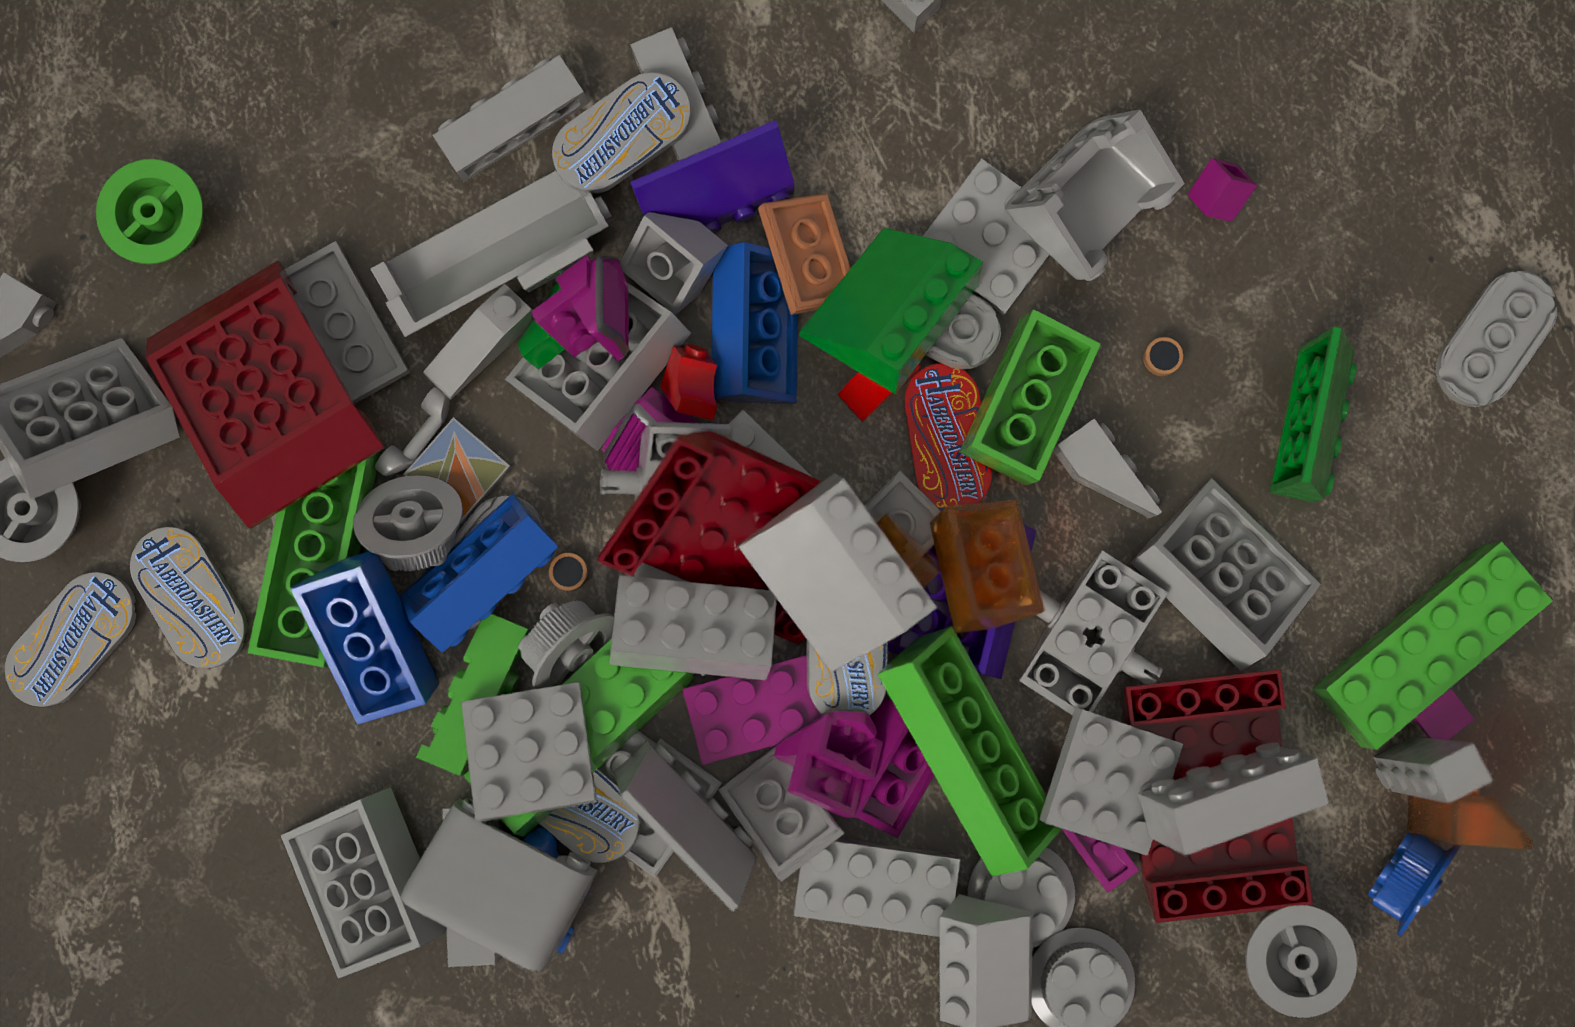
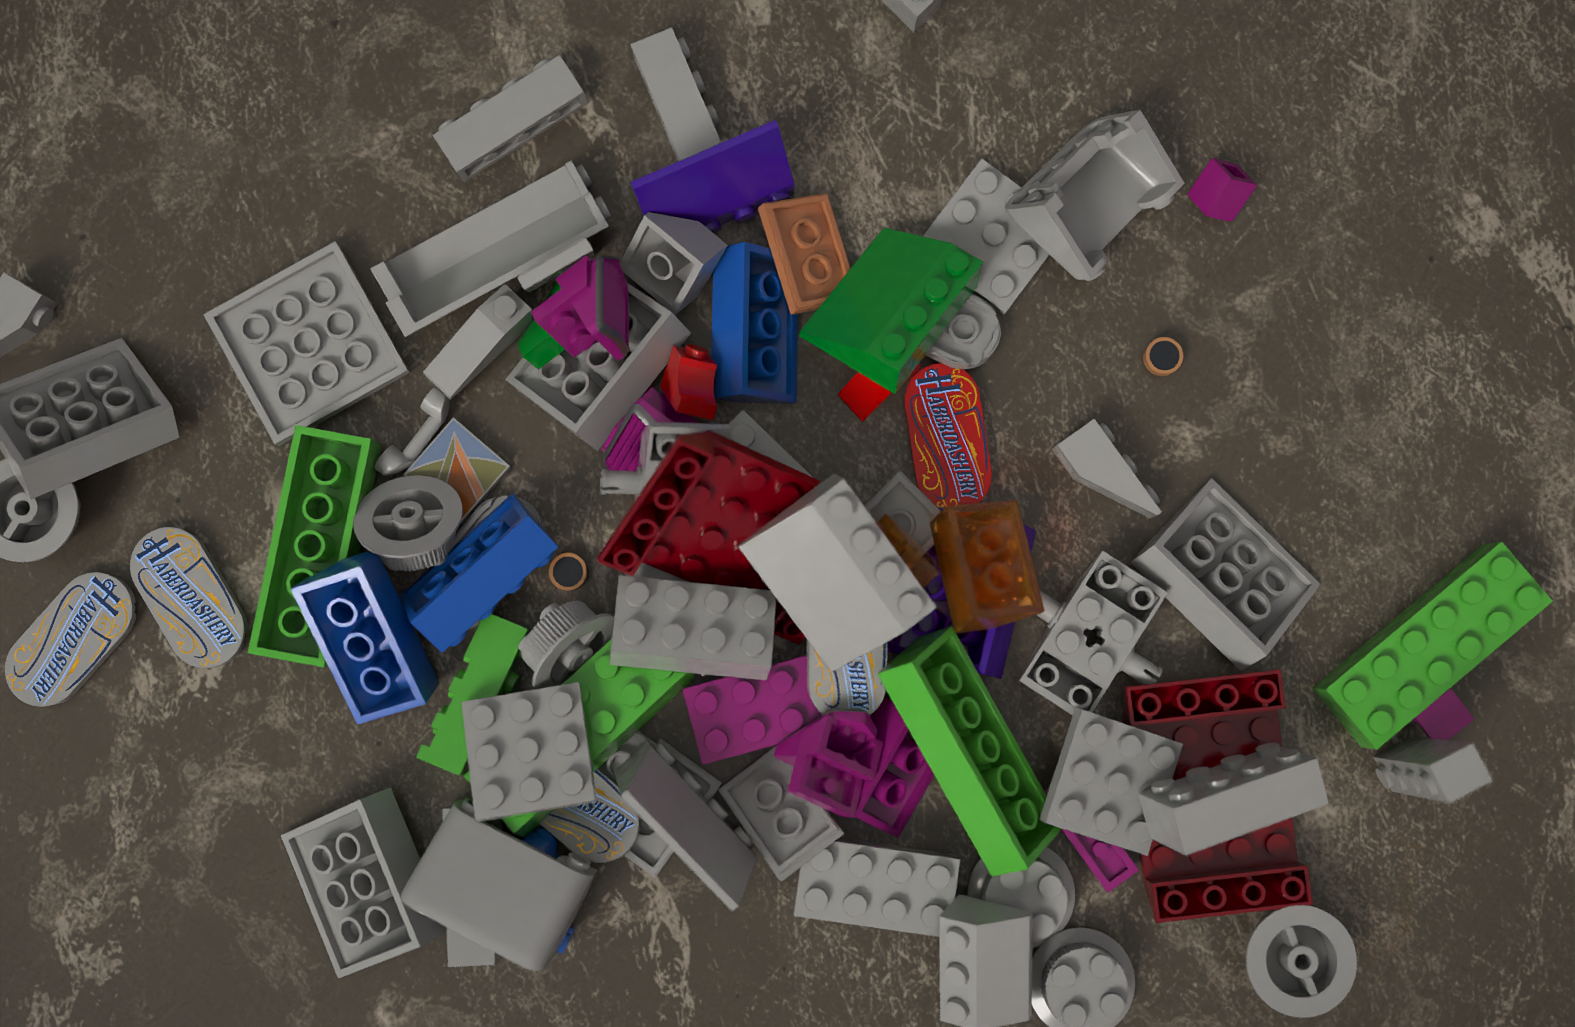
bright green piece [96,159,204,264] -> none
dark red slope [146,260,385,529] -> none
light grey tile [552,72,690,193] -> none
bright green brick [959,309,1101,486] -> none
green slope [1269,327,1357,503] -> none
blue piece [1368,832,1461,937] -> none
clear orange slope [1407,788,1533,850] -> none
light grey tile [1436,271,1557,407] -> none

